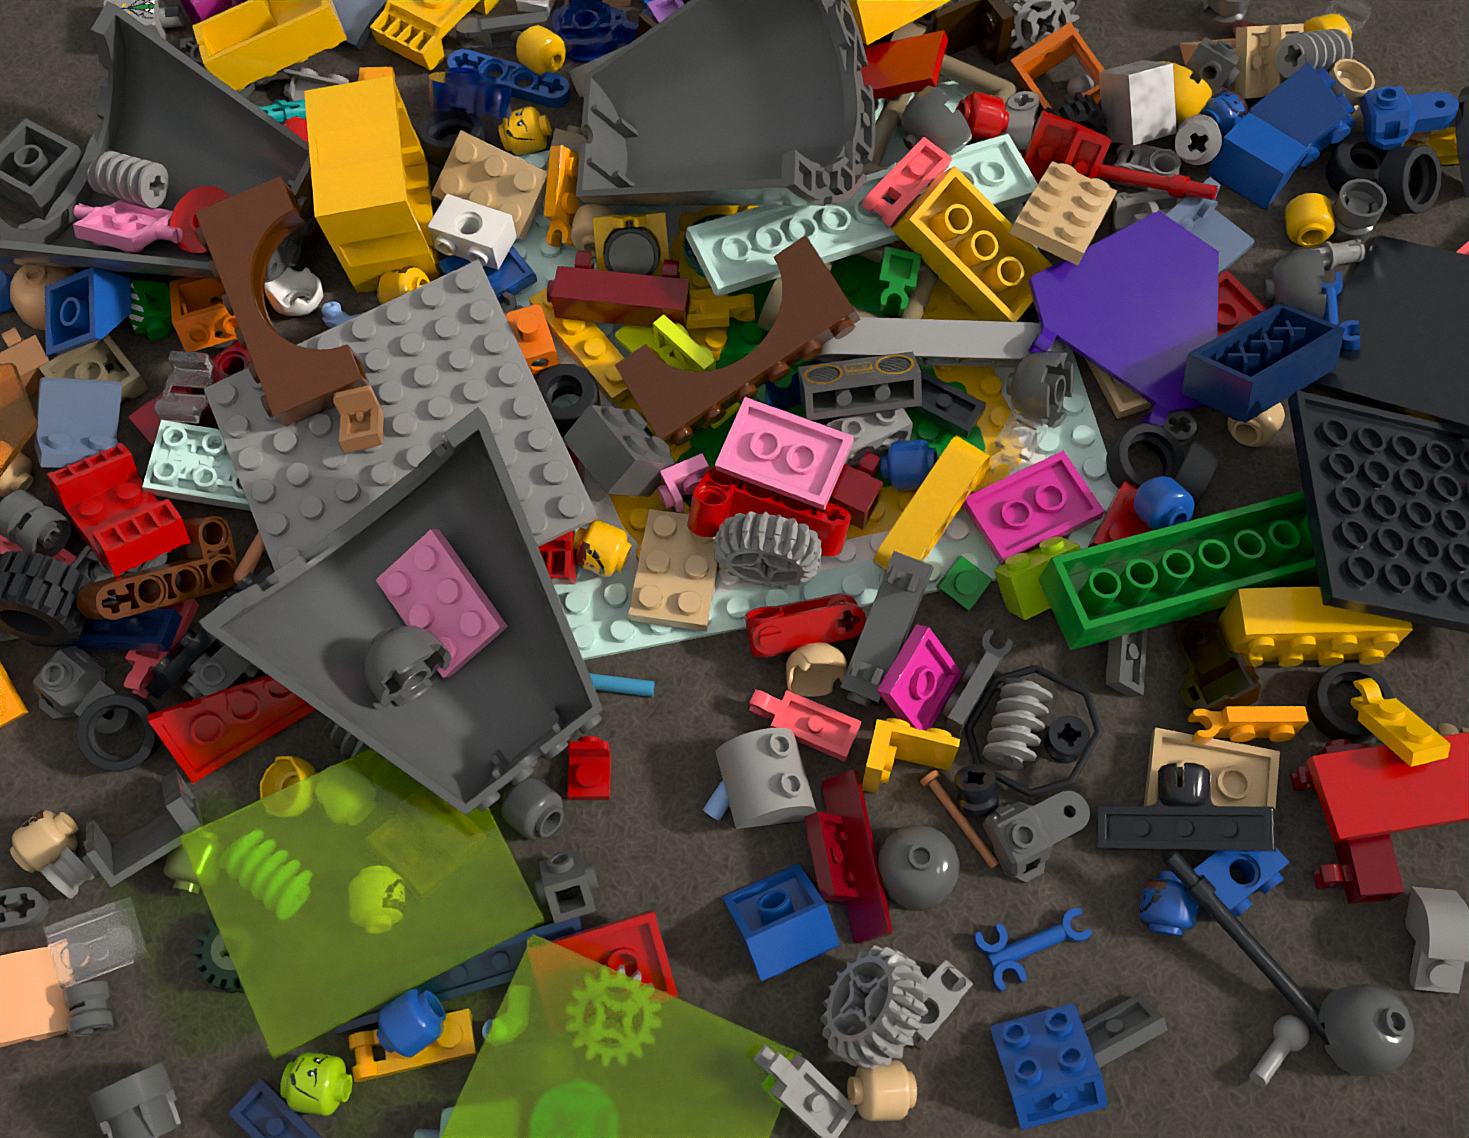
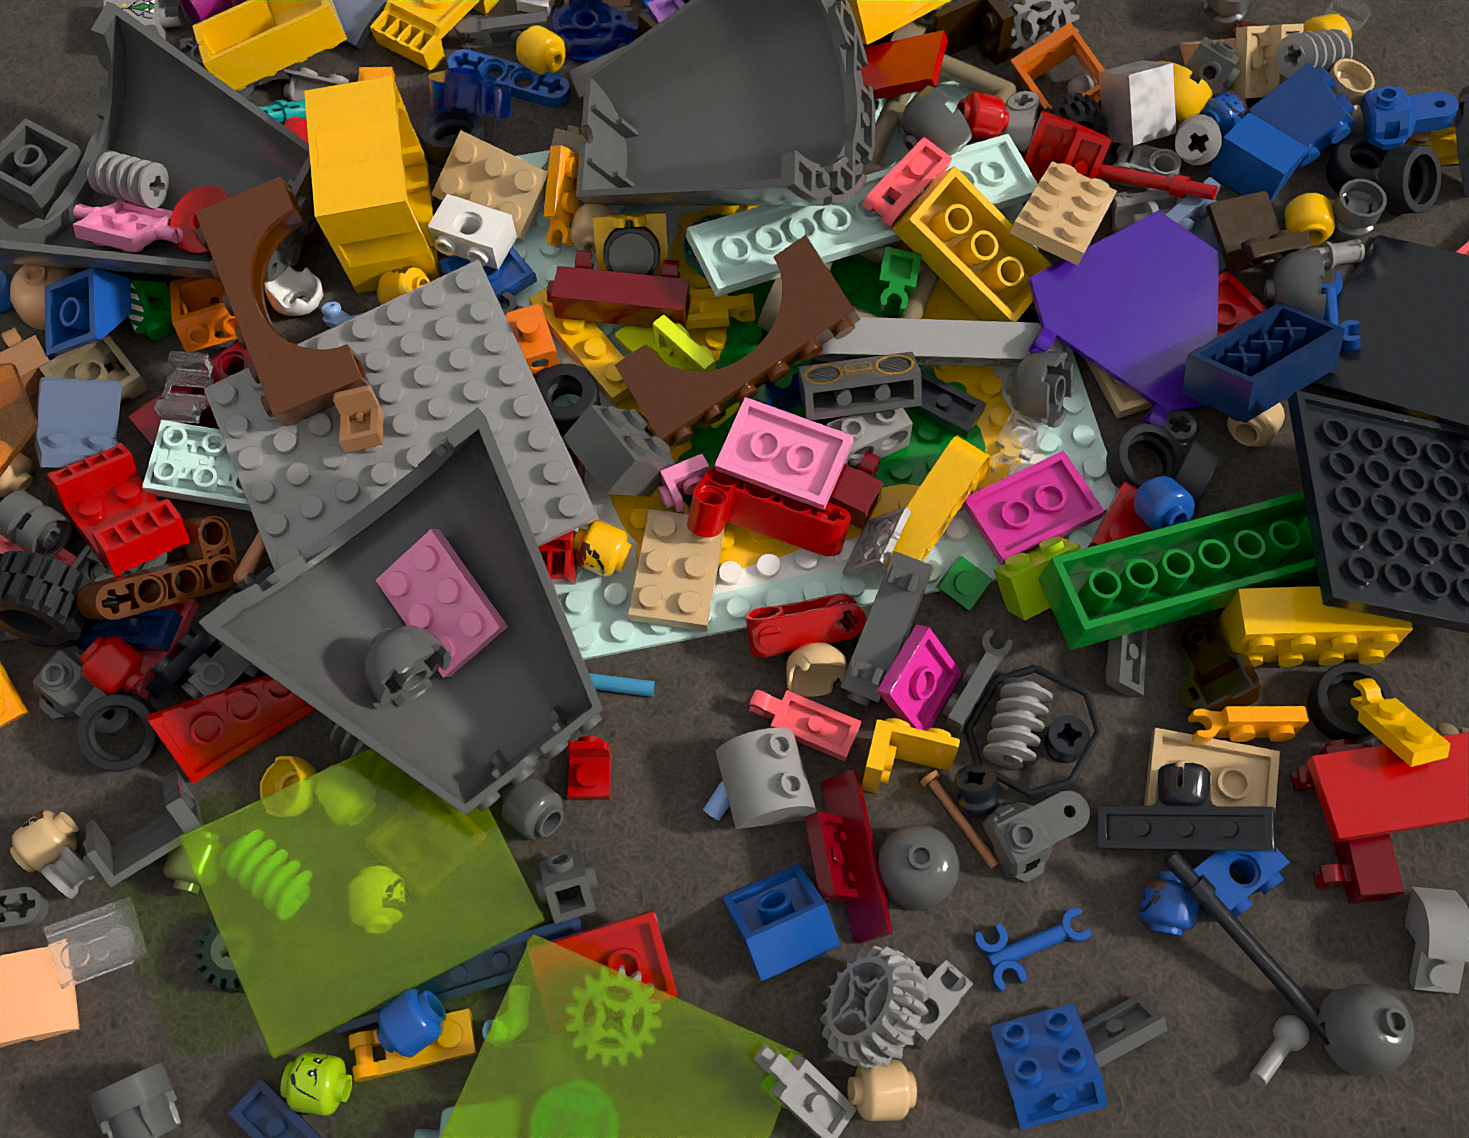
dark grey wheel [63,981,114,1038] -> none
yellow head [498,106,552,156] -> none
light grey gear [714,511,822,588] -> none
blue head [881,439,938,491] -> none
none -> red head [79,635,144,695]
none -> light grey window [842,507,912,577]
none -> dark brown bracket [1206,191,1313,273]

